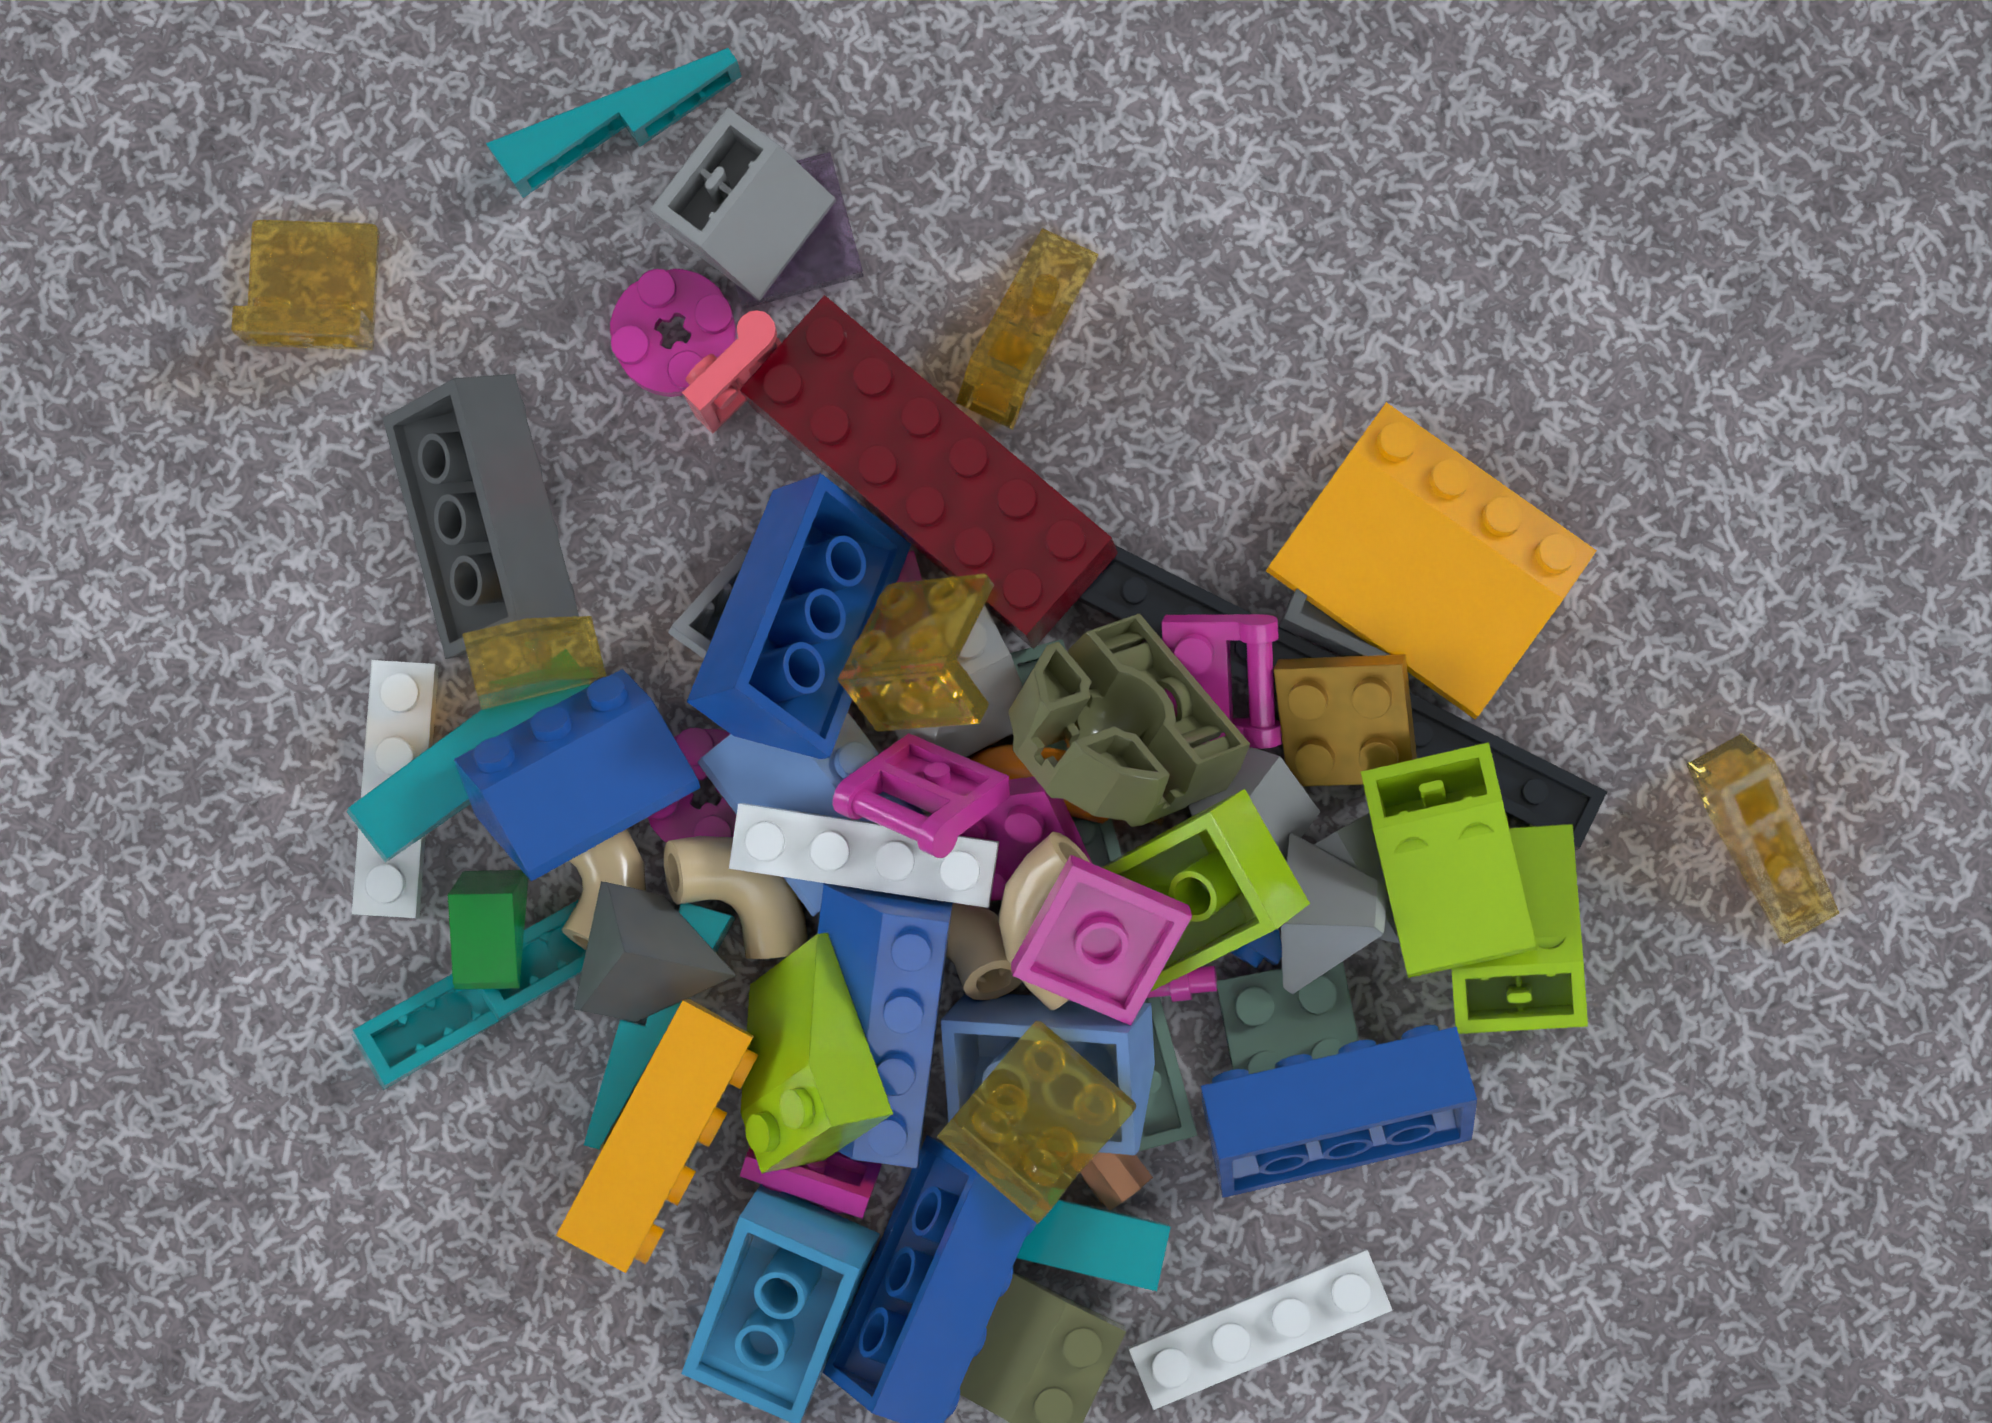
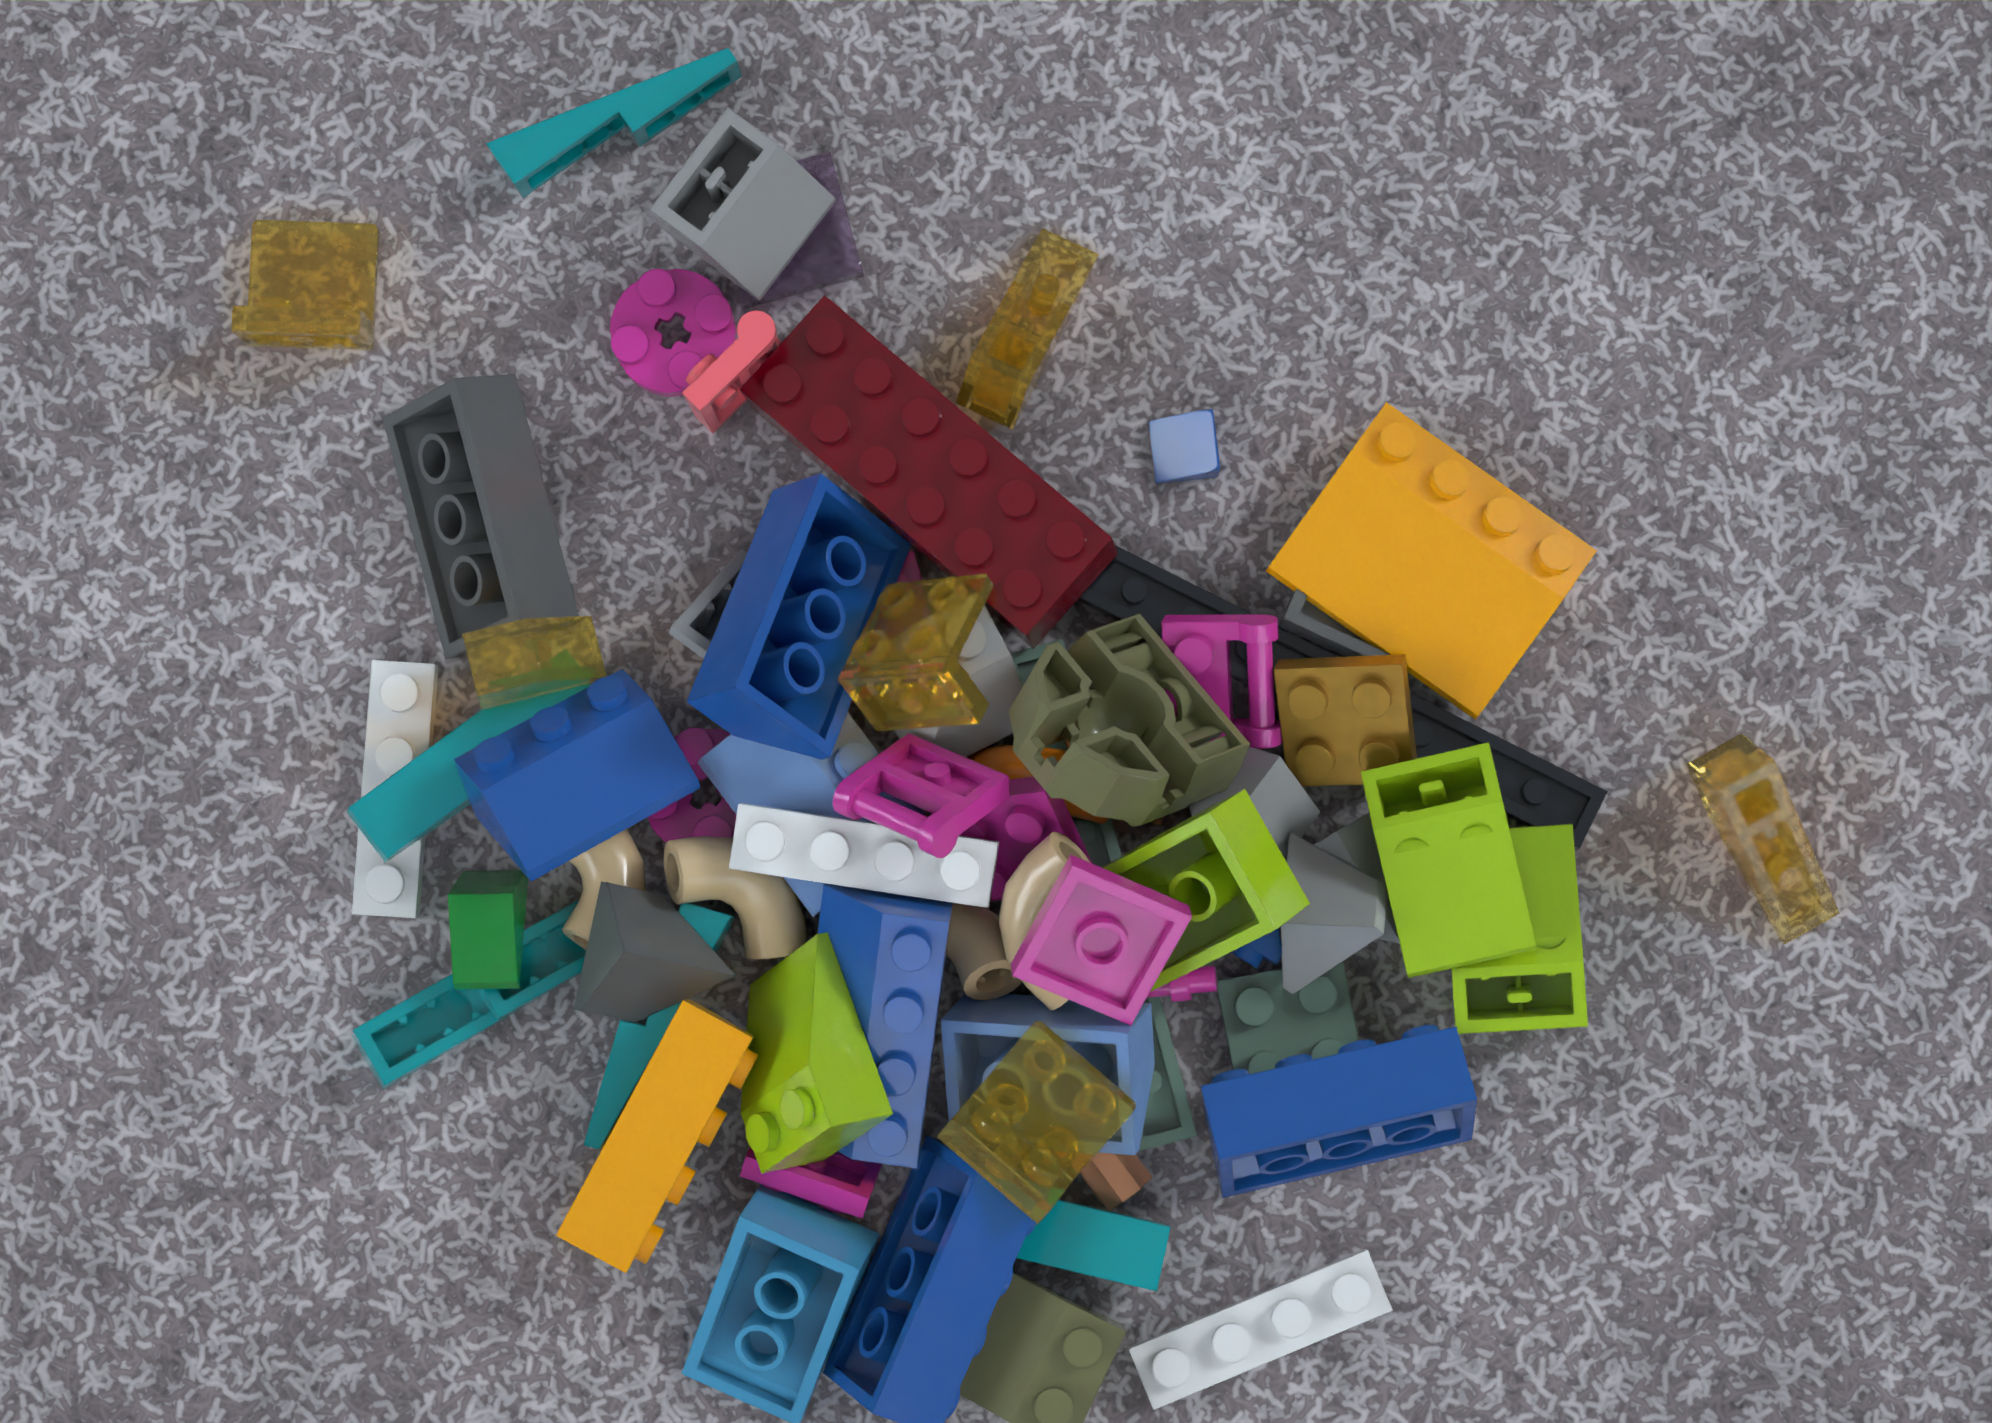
none -> slope [1148,408,1220,484]

